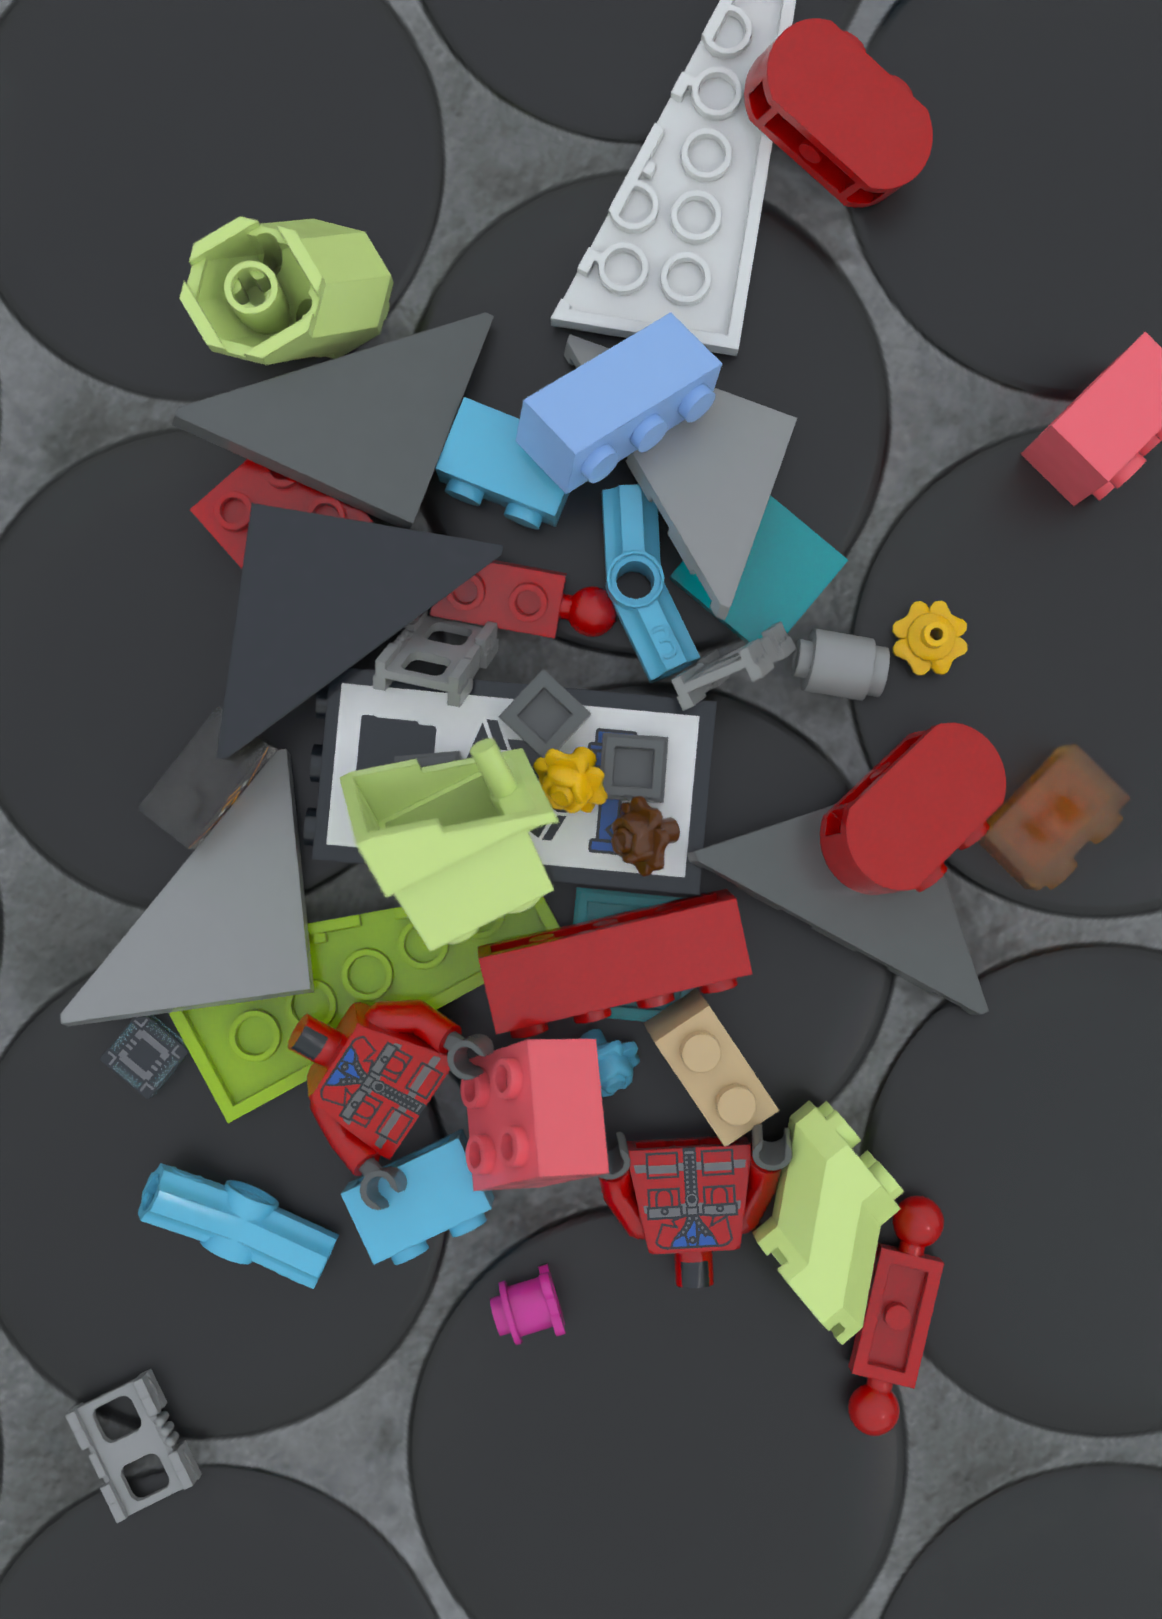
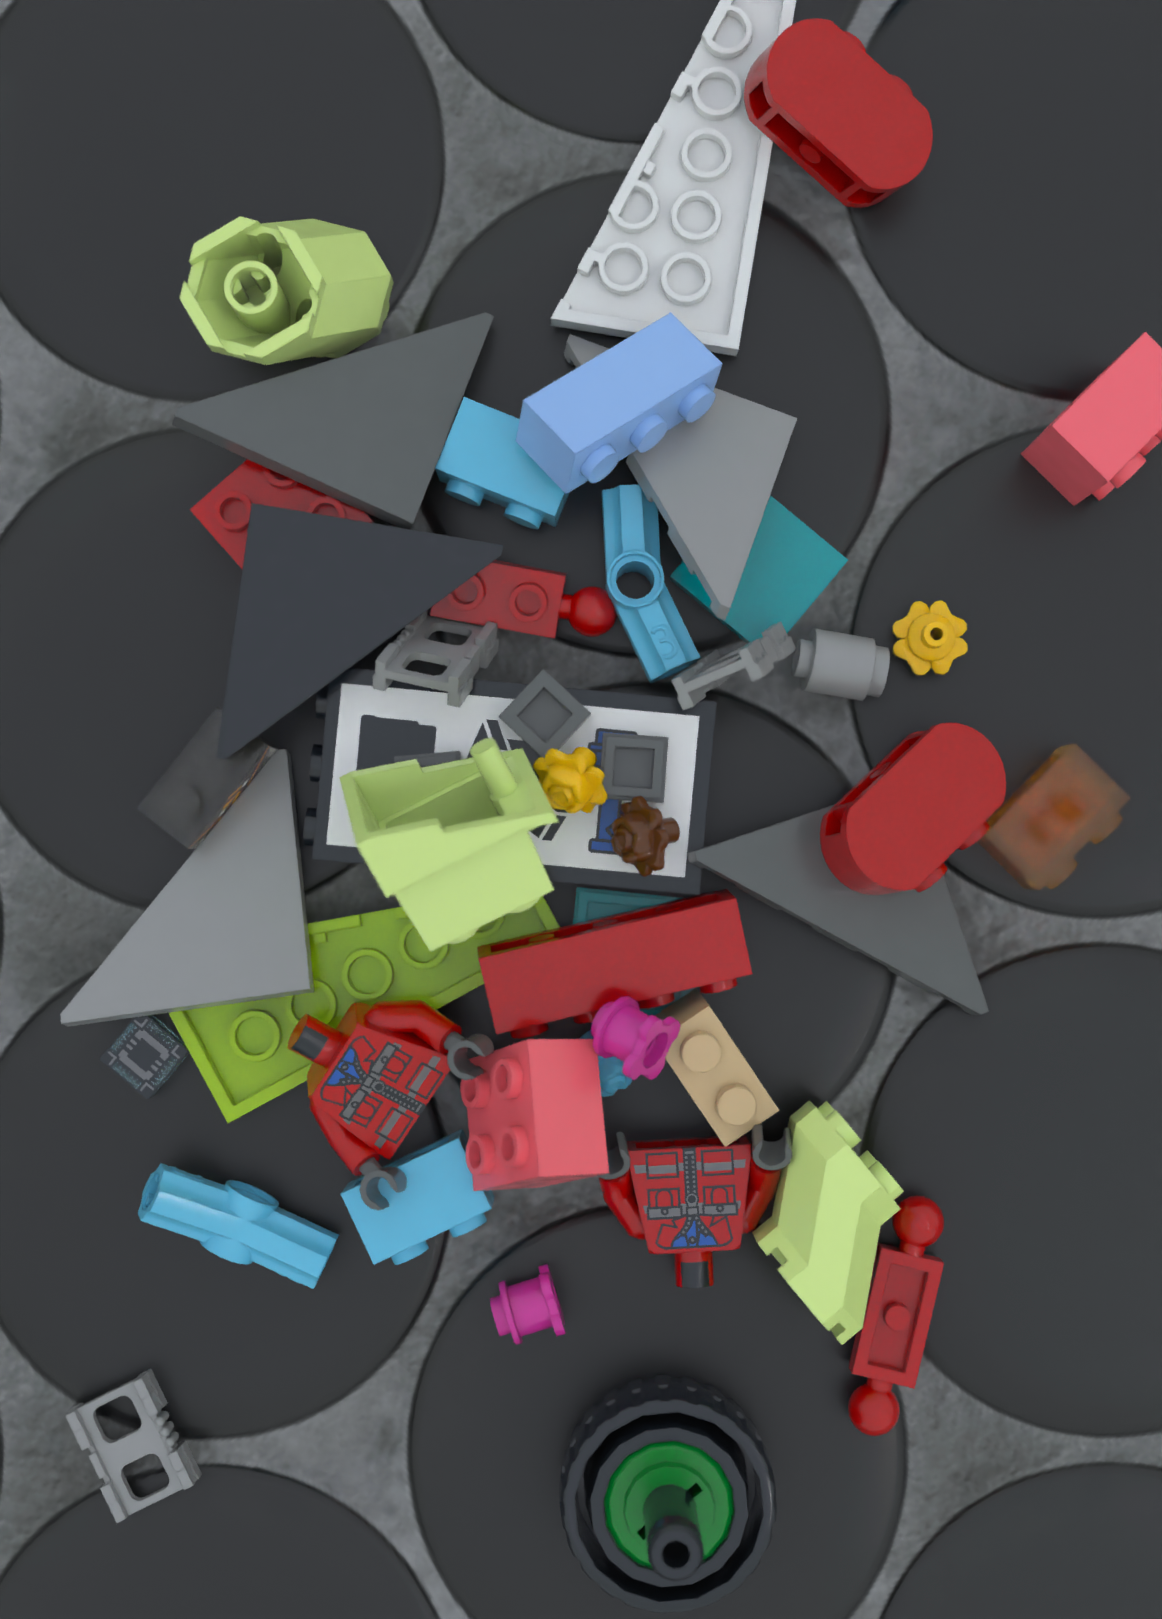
none -> black wheel [559,1375,777,1613]
none -> dark pink brick [591,996,680,1080]

